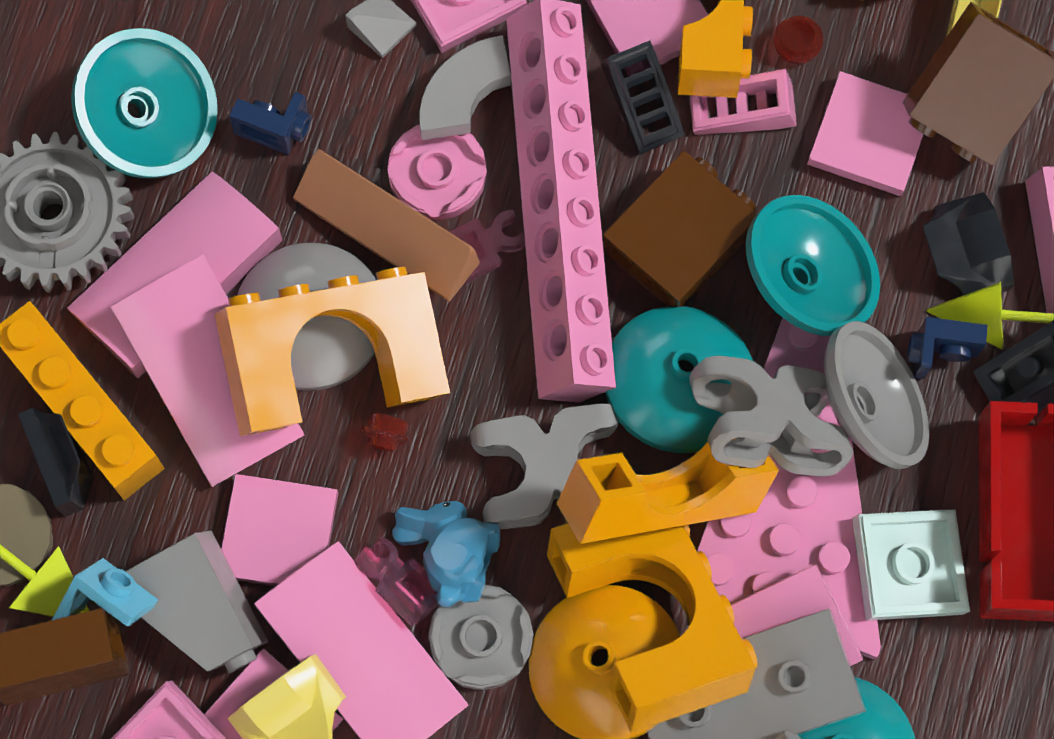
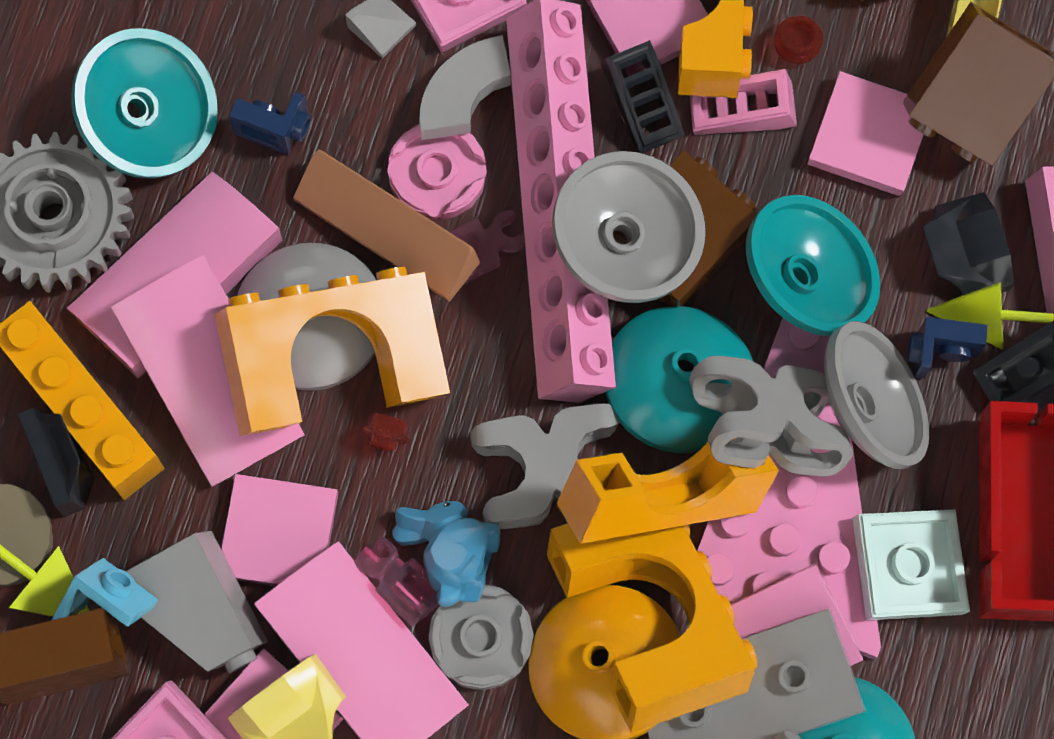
none -> light grey dish [552,151,705,303]

